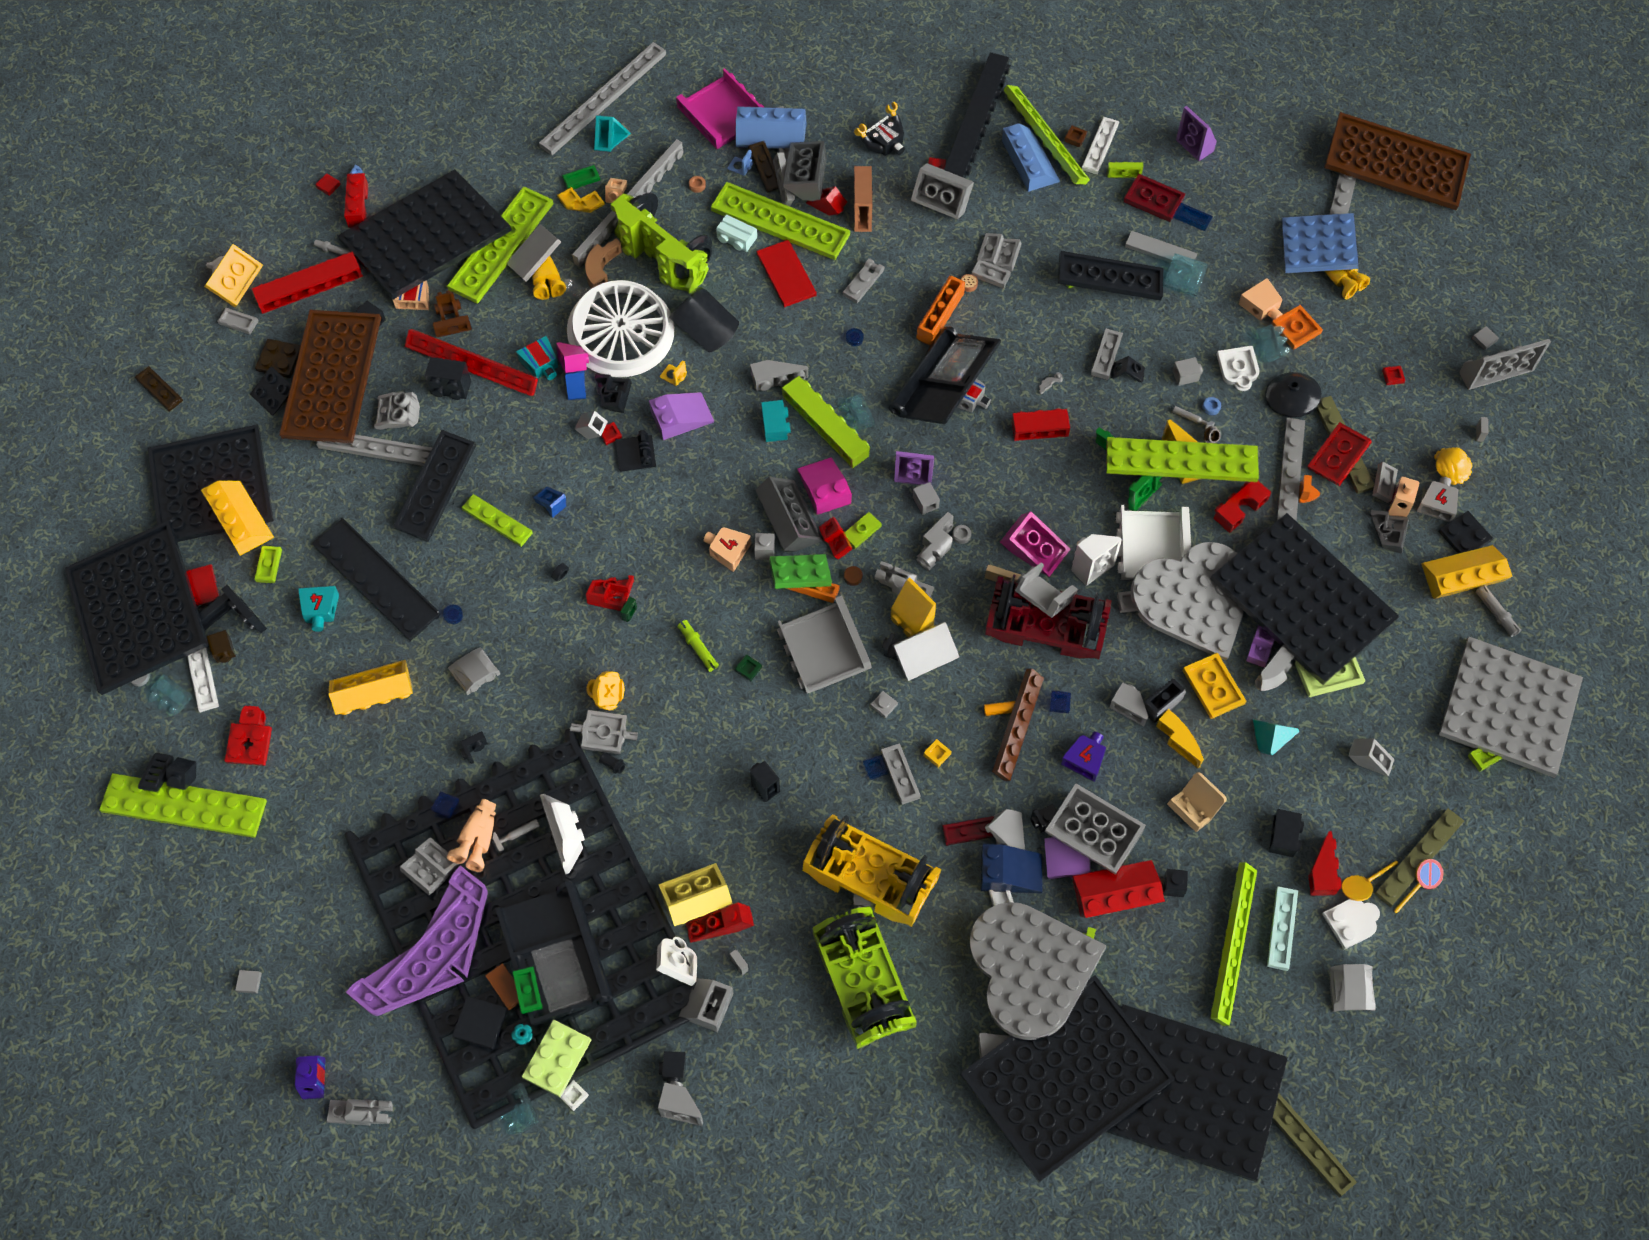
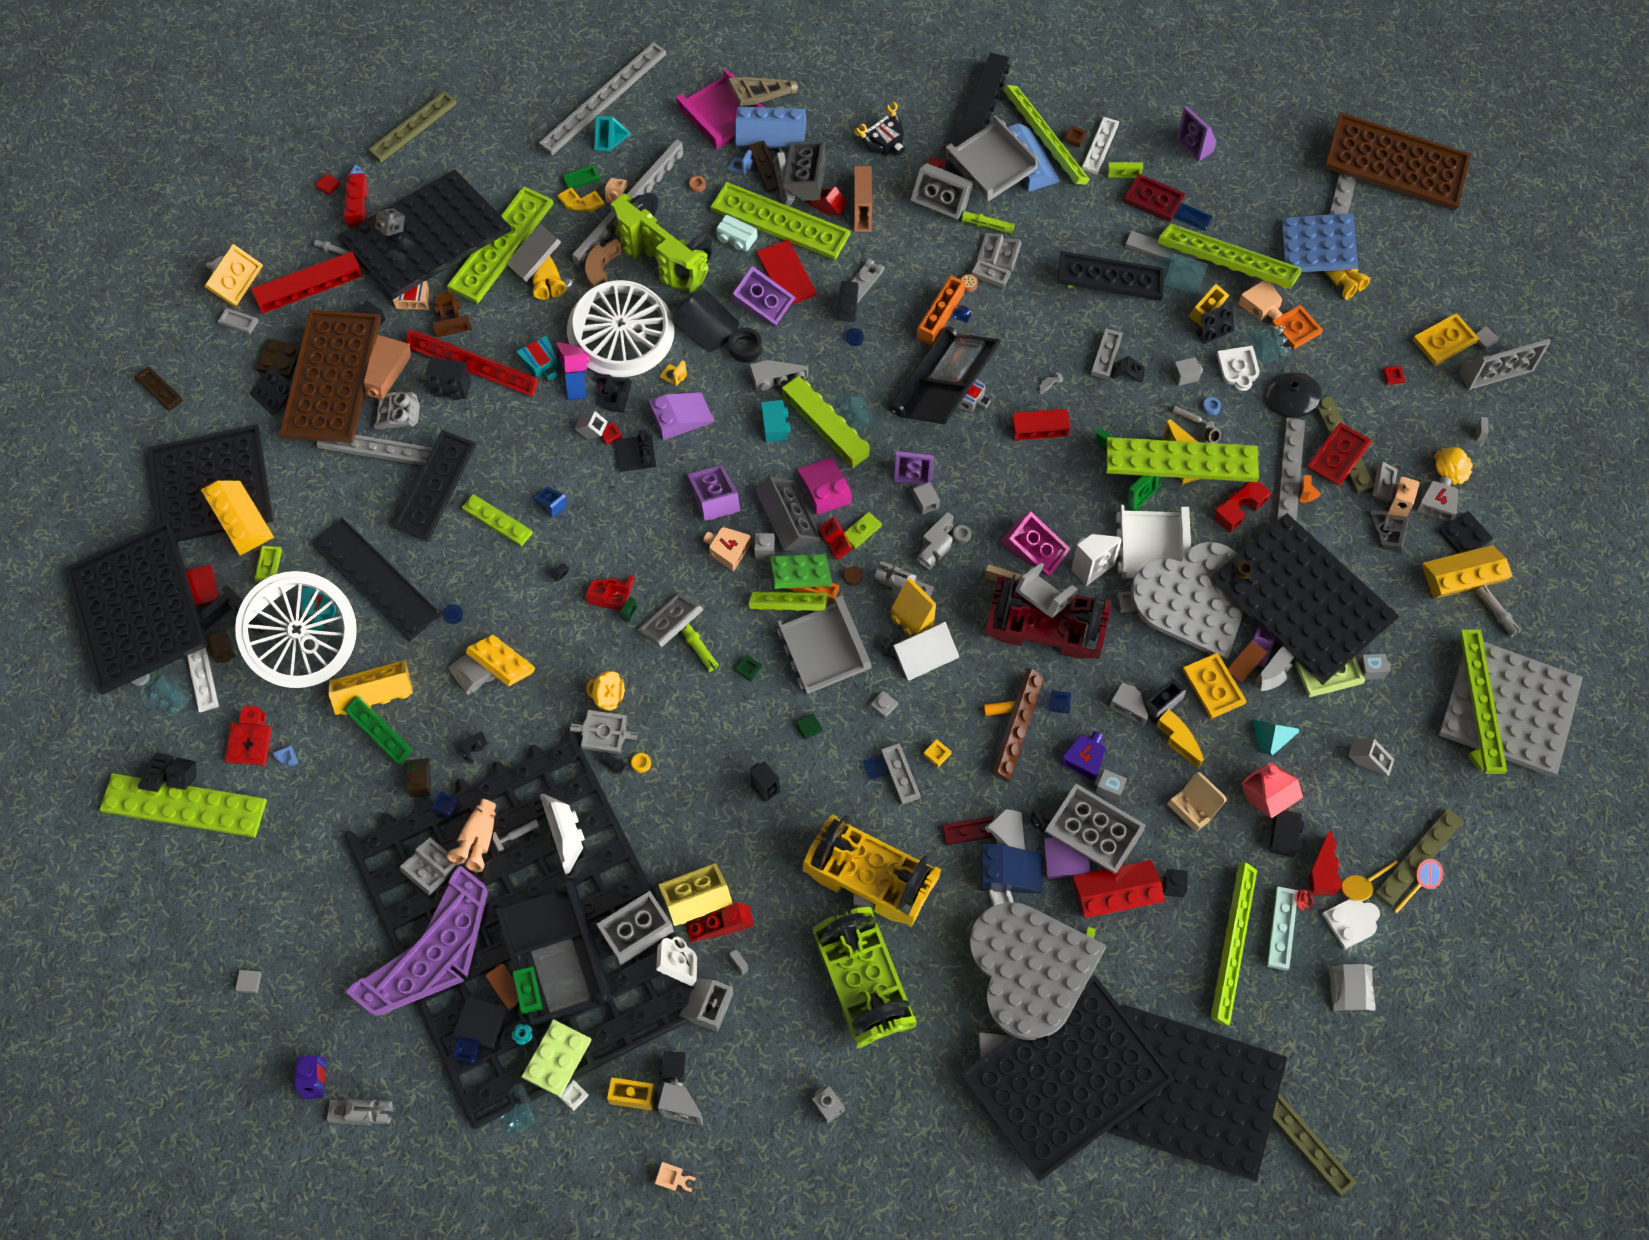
none -> white piece [236,571,356,688]
none -> medium blue tile [273,745,299,766]
none -> green tile [344,696,414,765]
none -> nougat slope [364,335,411,400]
none -> olive plate [368,91,456,163]
none -> flat silver brick [375,208,405,236]
none -> dark brown slope [406,758,431,798]
none -> clear blue tile [454,1036,480,1063]
none -> yellow plate [466,635,535,686]
none -> light grey brick [596,891,674,965]
none -> yellow brick [607,1077,656,1111]
none -> yellow tile [631,753,651,773]
none -> light grey tile [637,593,703,648]
none -> light nougat plate [654,1162,696,1192]
none -> medium lavender slope [687,465,740,521]
none -> dark tan plate [727,77,798,106]
none -> black tyre [728,328,762,363]
none -> medium lavender slope [729,266,796,326]
none -> lime plate [749,592,828,611]
none -> dark green tile [796,713,823,740]
none -> light grey brick [812,1086,845,1124]
none -> black brick [837,281,859,322]
none -> light grey panel [946,115,1038,201]
none -> clear blue tile [953,305,972,323]
none -> lime pin [962,211,1015,235]
none -> light grey brick [1094,769,1127,802]
none -> lime plate [1158,223,1302,289]
none -> yellow brick [1189,284,1229,327]
none -> black hinge [1196,302,1234,344]
none -> dark orange tile [1228,640,1267,682]
none -> dark brown plate [1234,561,1253,579]
none -> coral piece [1241,763,1303,818]
none -> clear red tile [1296,889,1314,910]
none -> light grey brick [1358,654,1391,680]
none -> yellow plate [1413,313,1479,366]
none -> lime plate [1459,629,1507,774]

